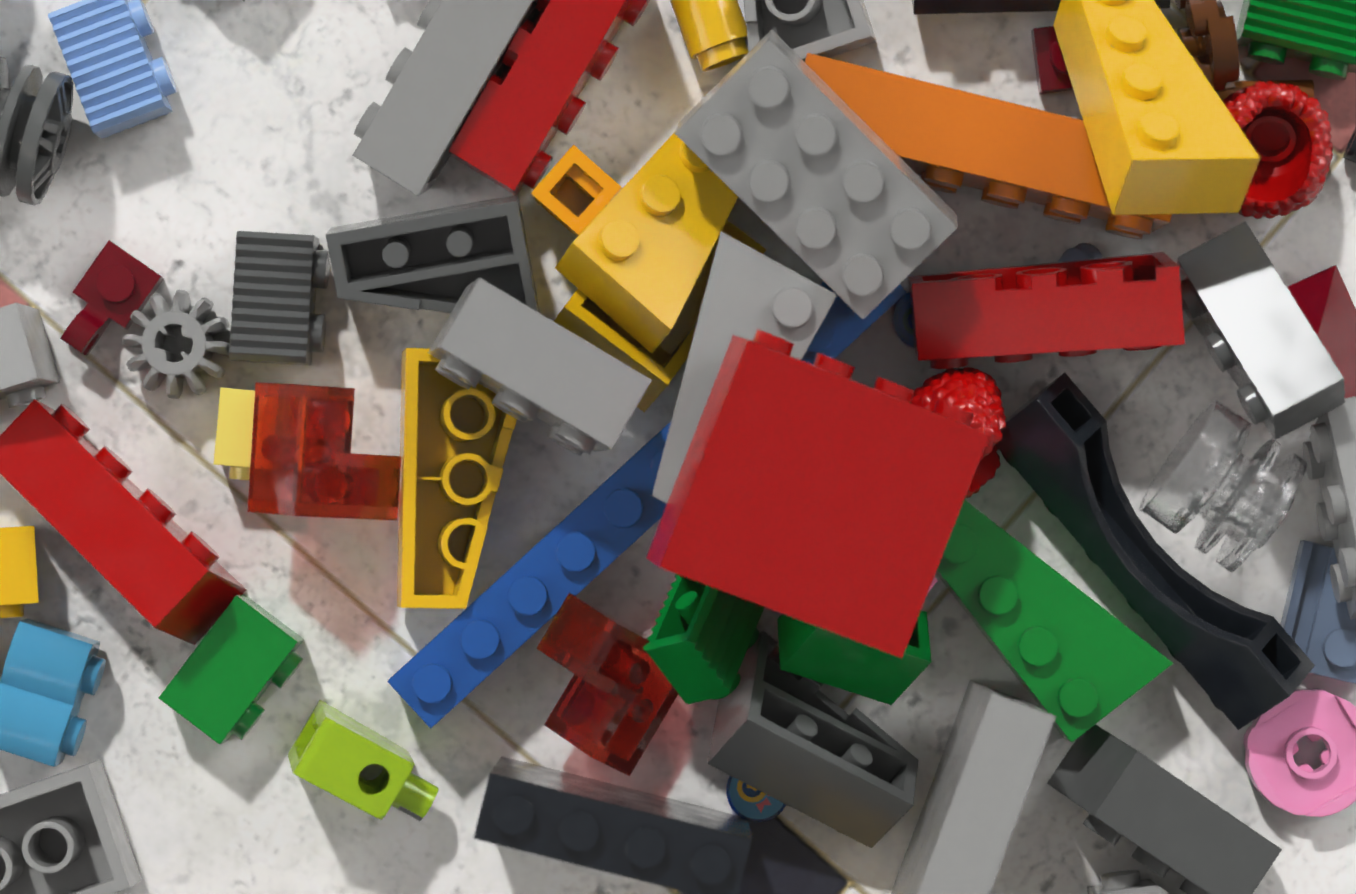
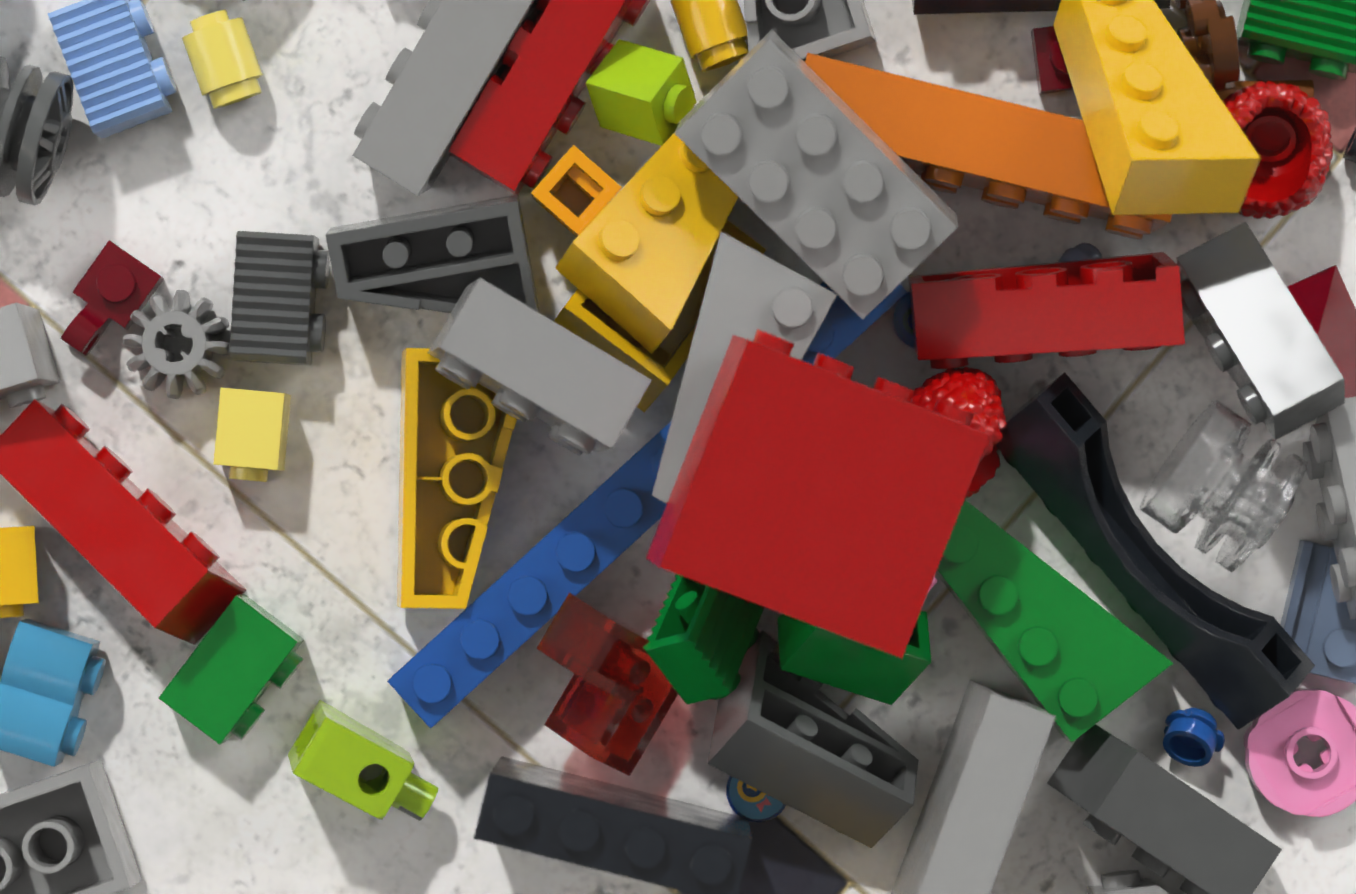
clear red brick [247,382,401,520] -> none
none -> light yellow brick [182,10,263,109]
none -> lime brick [586,39,697,146]
none -> blue plate [1163,708,1225,767]

